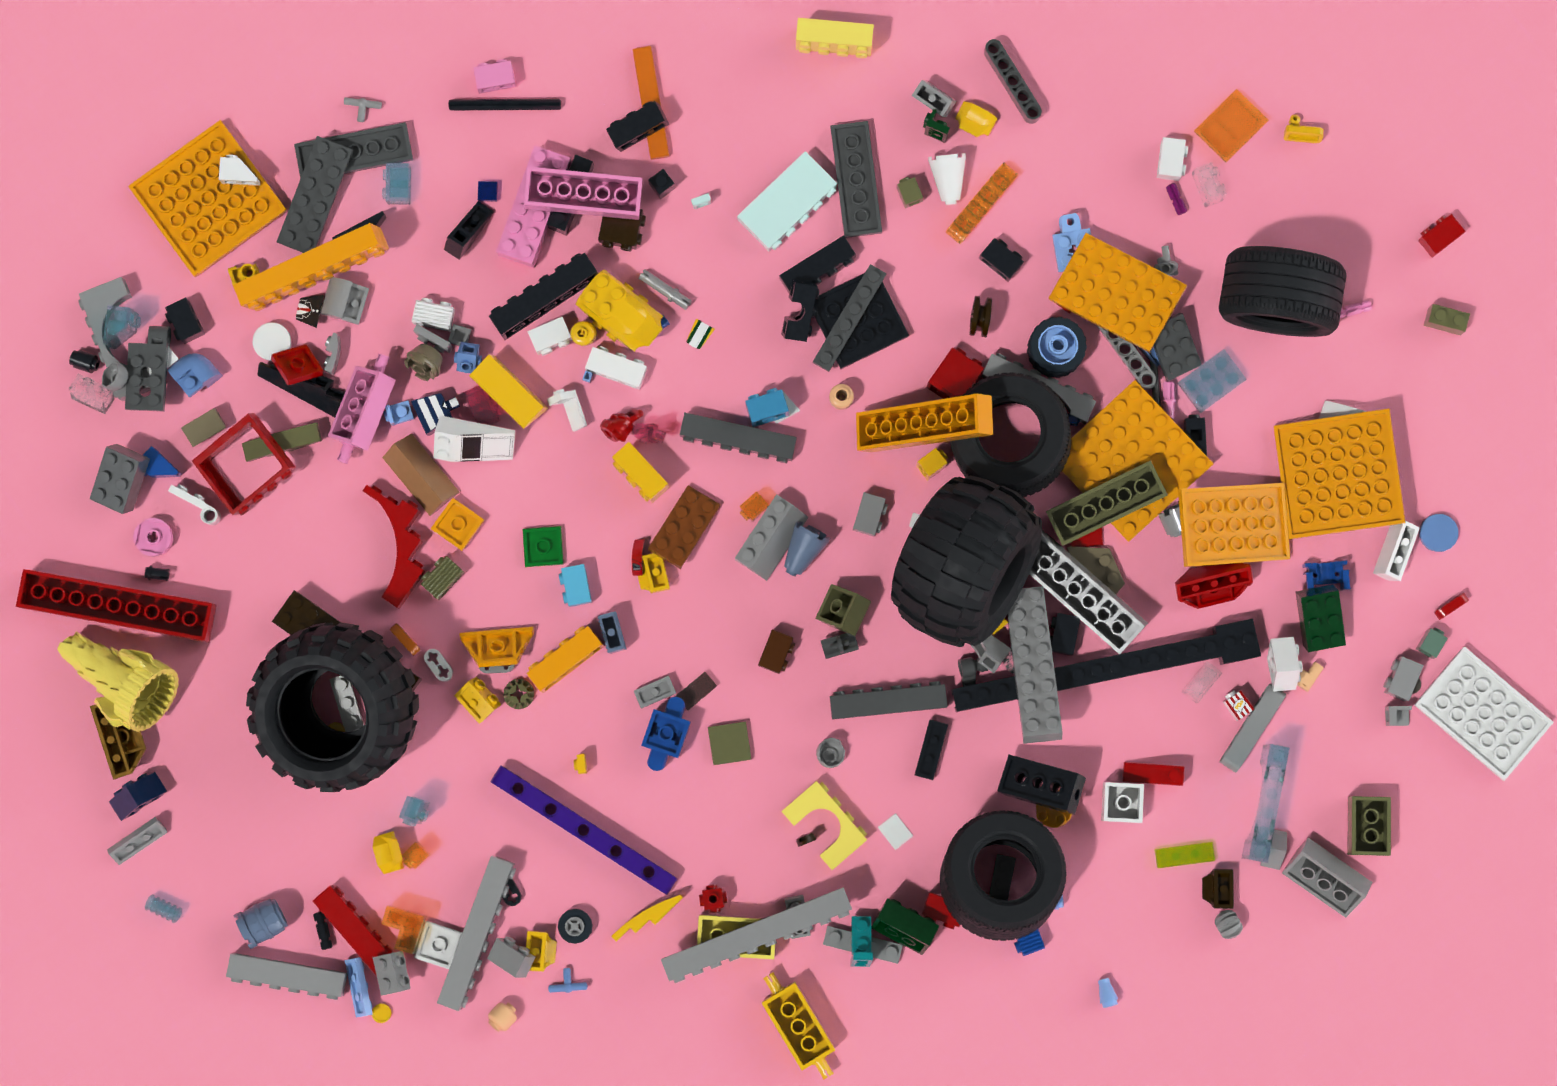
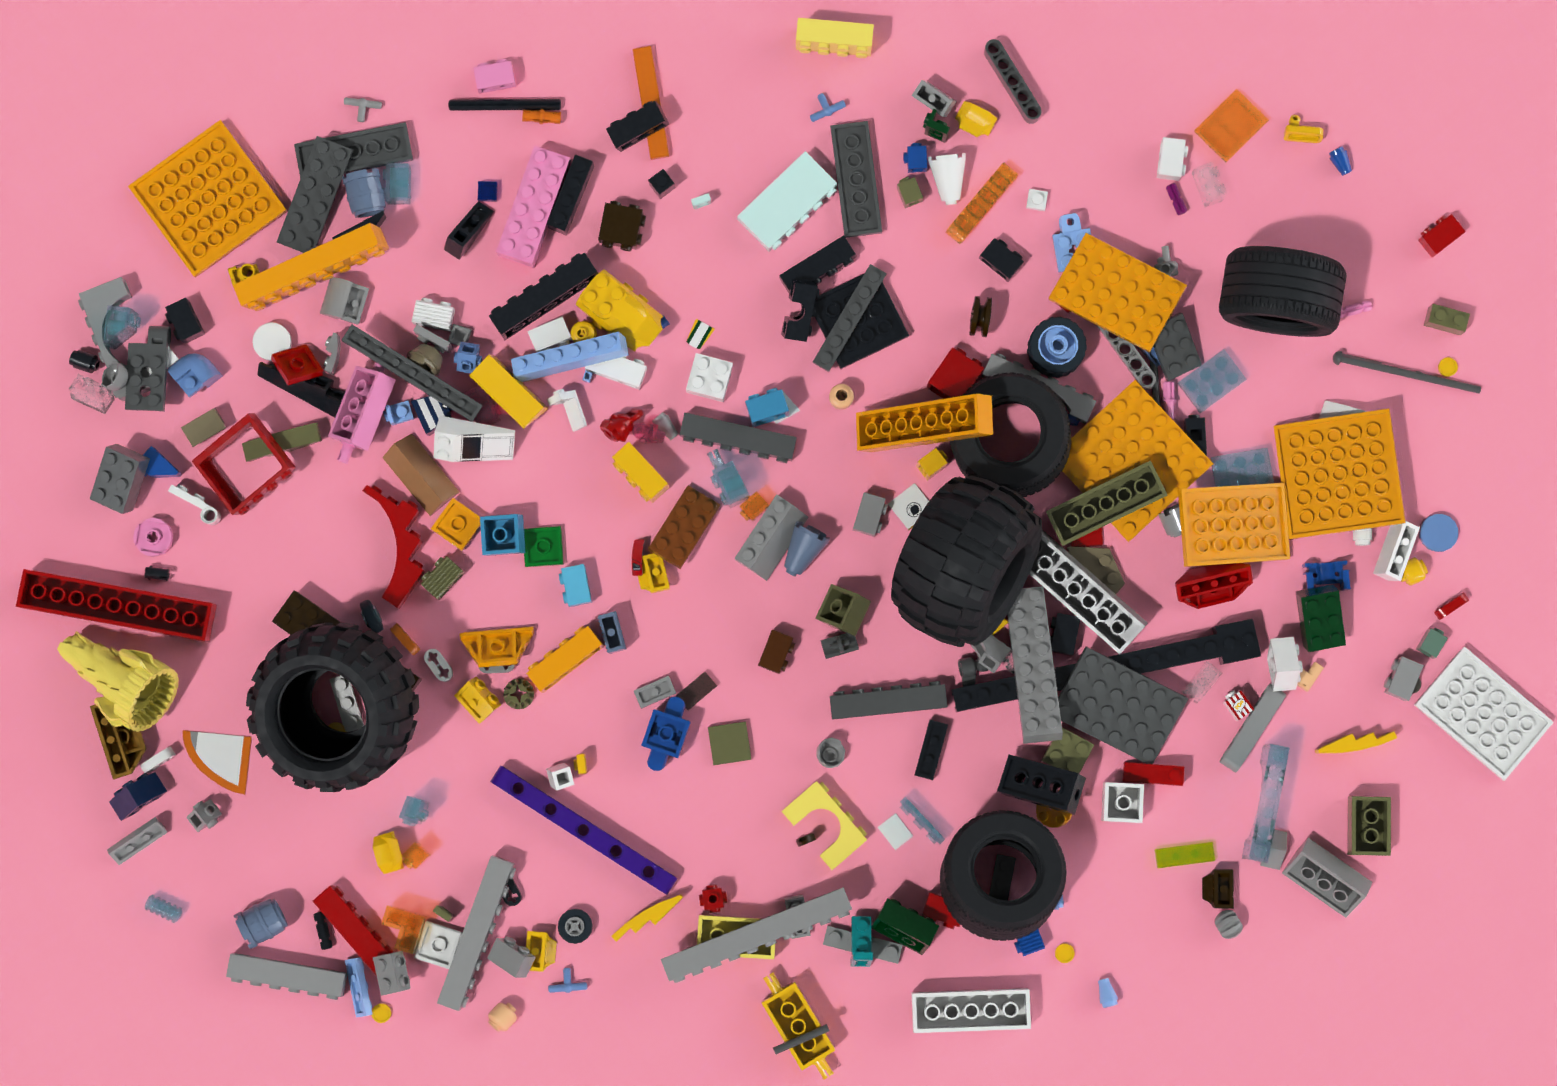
white slope [219,155,260,186] -> none
black sticker [296,295,324,328] -> none
bright pink brick [524,167,643,220] -> none
light grey pin [638,269,692,311] -> none
light grey panel [1385,706,1412,726] -> none
none -> white beam [140,746,176,773]
none -> sticker [183,731,251,795]
none -> light grey brick [186,799,222,832]
none -> sand blue piece [342,168,386,218]
none -> dark grey plate [342,324,483,422]
none -> black wheel [360,600,384,633]
none -> olive tile [433,905,454,922]
none -> dark azure brick [480,514,525,556]
none -> light blue brick [511,332,629,382]
none -> orange pin [522,109,561,124]
none -> white brick [546,763,575,791]
none -> light grey cone [652,412,679,441]
none -> white brick [686,353,733,402]
none -> clear light blue brick [707,449,750,509]
none -> dark grey piece [773,1024,830,1055]
none -> medium blue piece [810,93,846,122]
none -> white sticker [888,483,929,530]
none -> clear light blue plate [899,797,945,845]
none -> blue brick [903,143,927,173]
none -> white brick [911,988,1031,1033]
none -> white plate [1026,189,1048,212]
none -> olive brick [1041,728,1094,774]
none -> yellow piece [1055,943,1075,963]
none -> dark grey plate [1058,646,1188,764]
none -> clear light blue plate [1210,447,1274,487]
none -> yellow slope [1314,731,1397,754]
none -> blue cone [1329,146,1352,176]
none -> dark grey bar [1333,351,1481,394]
none -> white brick [1353,528,1372,546]
none -> yellow head [1401,557,1428,586]
none -> yellow piece [1438,357,1458,377]

